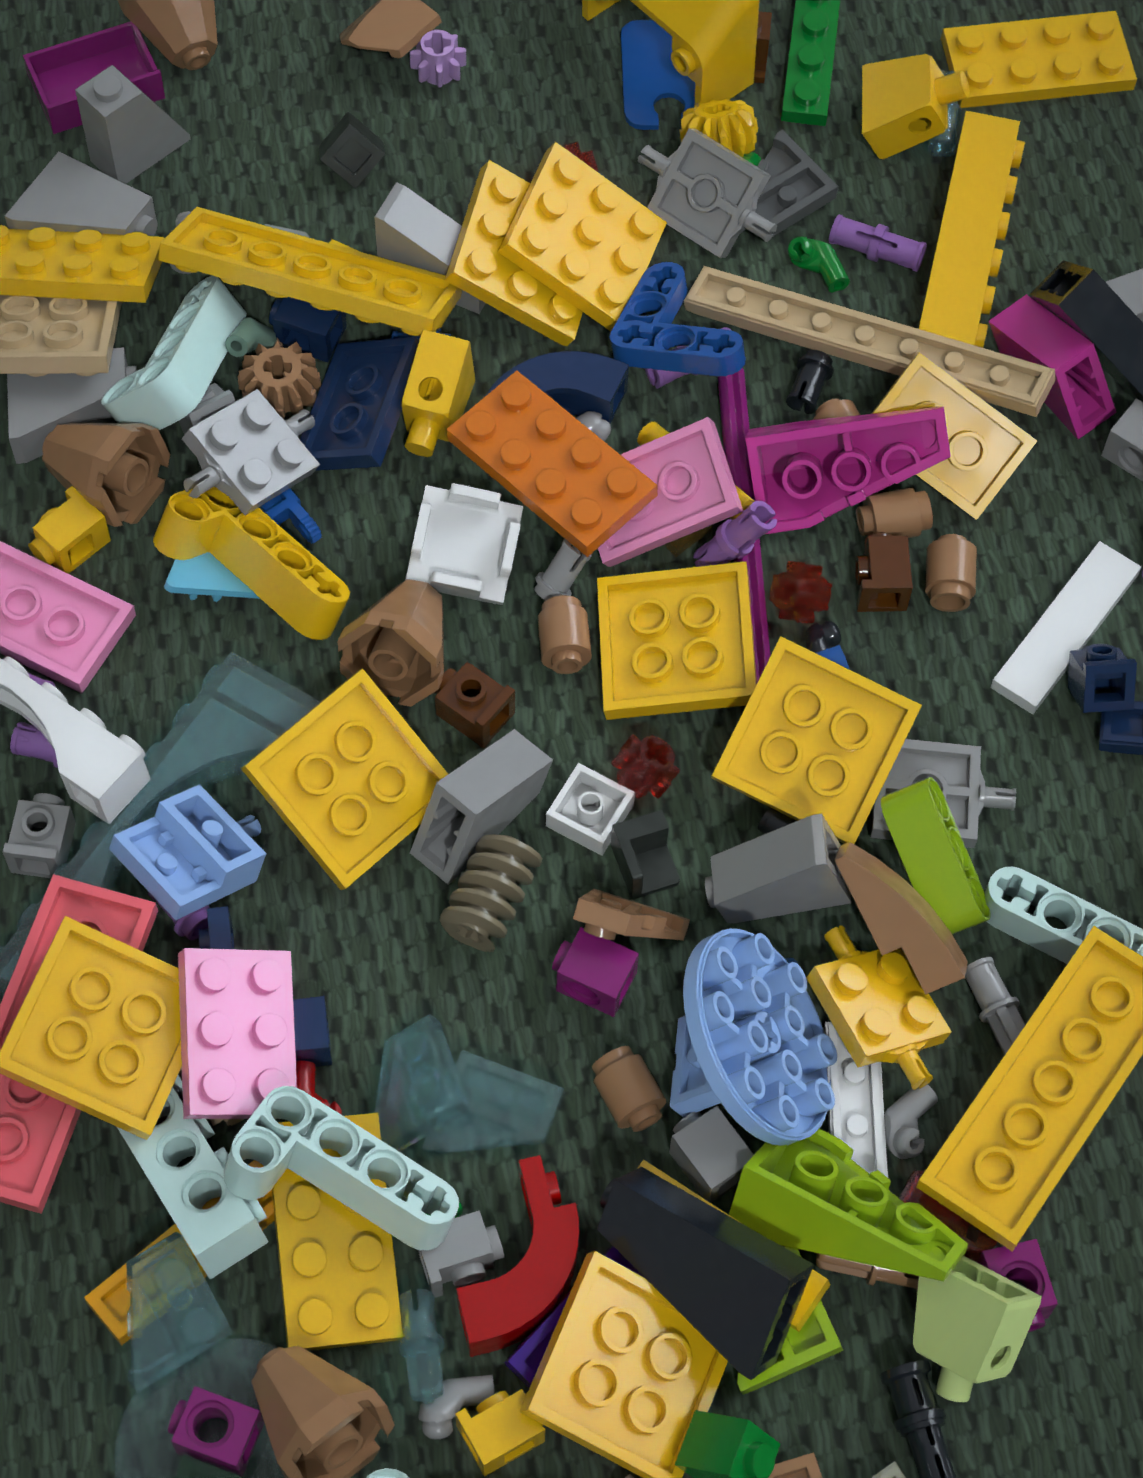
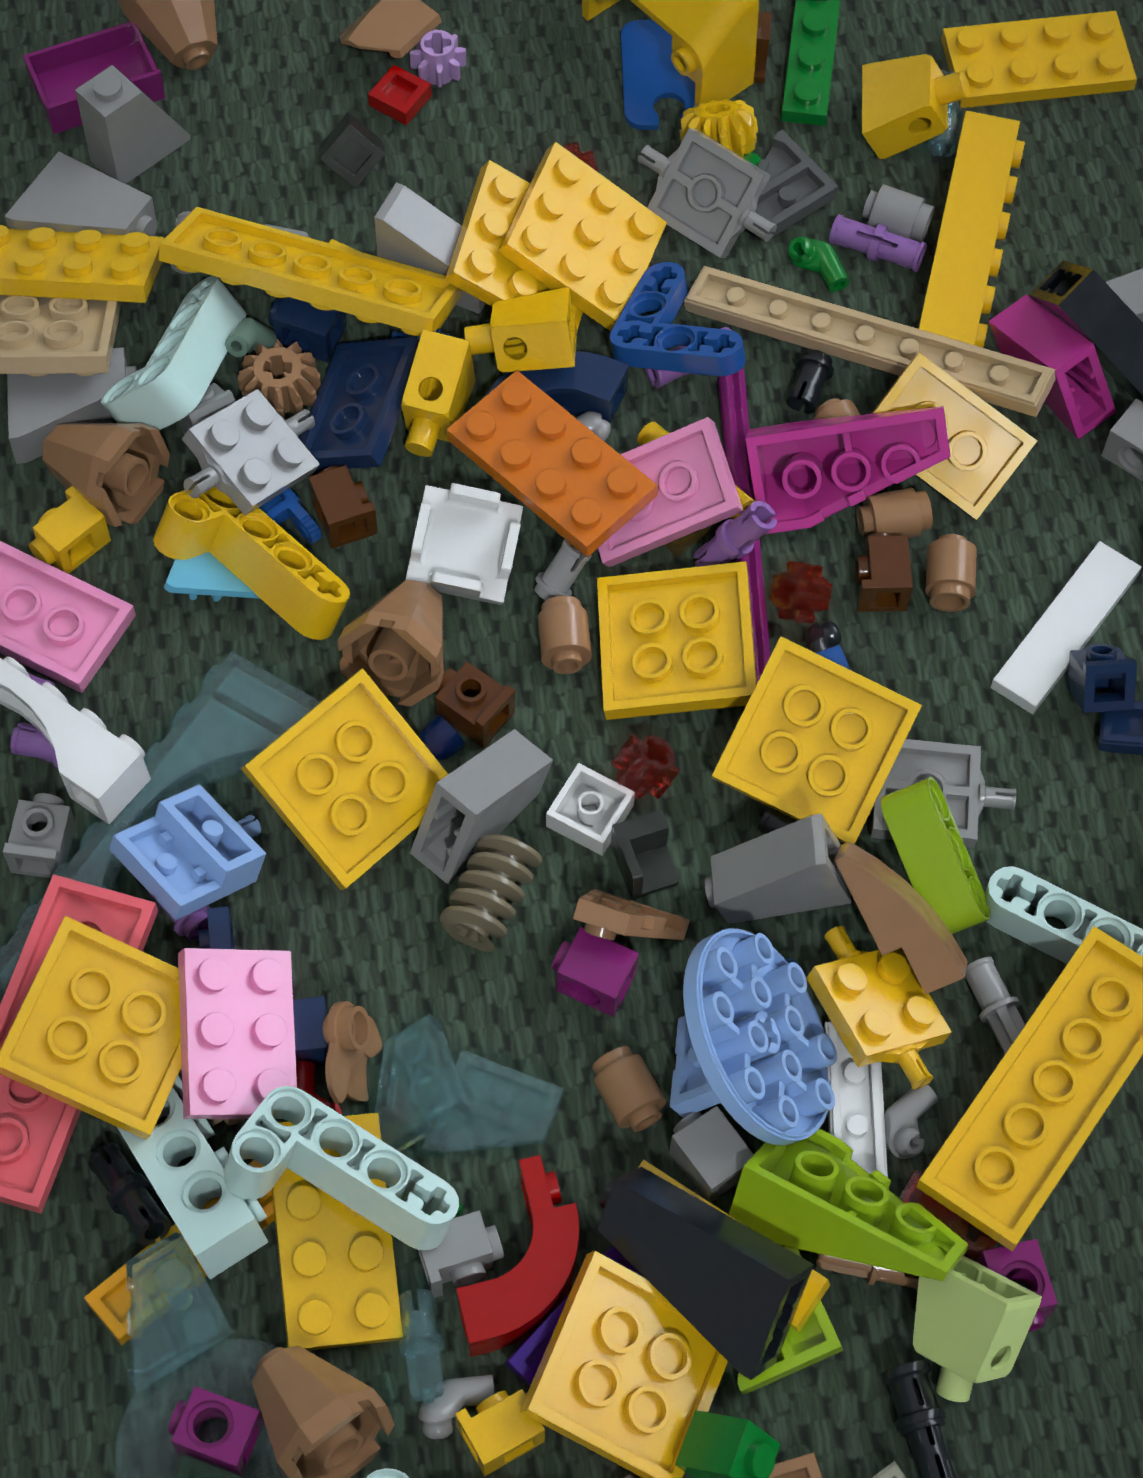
none -> black pin [88,1143,171,1245]
none -> reddish brown brick [309,465,378,549]
none -> medium nougat plate [323,1001,382,1104]
none -> red plate [368,65,432,126]
none -> clear blue hinge [420,714,465,760]
none -> yellow torso [464,287,577,372]
none -> light grey brick [862,184,935,242]

